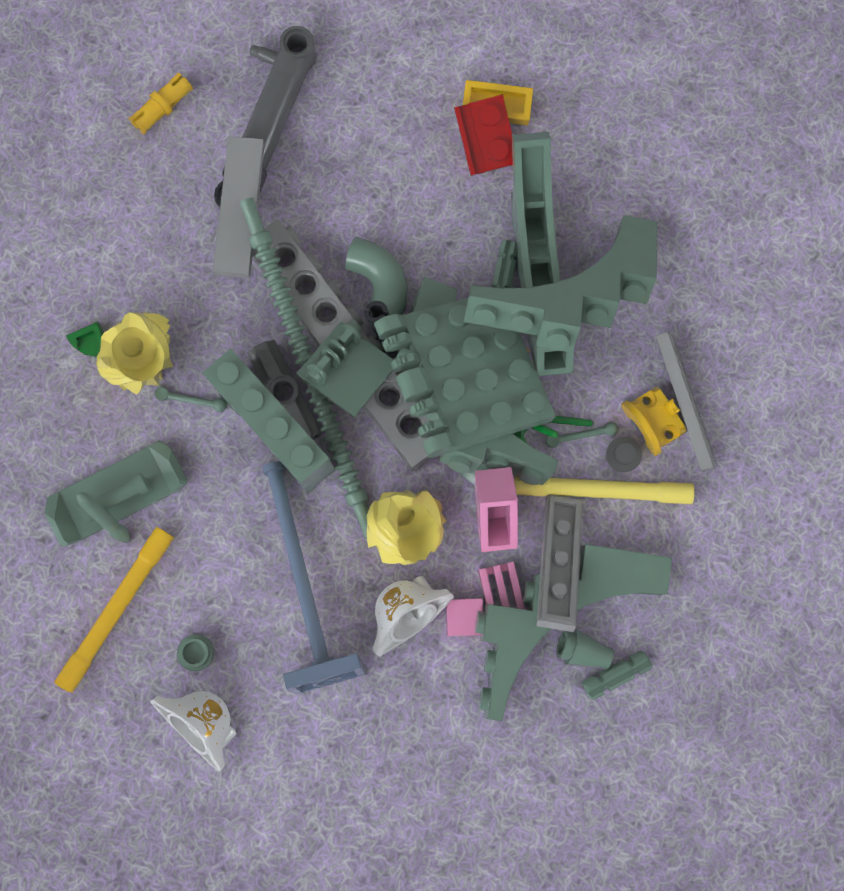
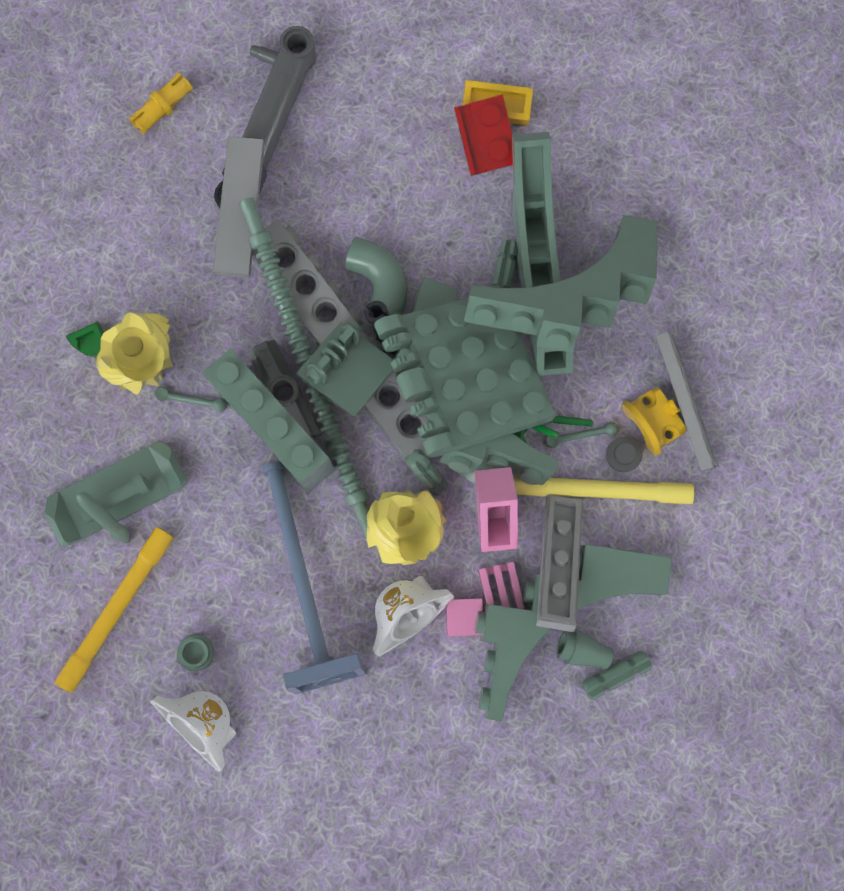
none -> sand green axle [406,449,448,496]

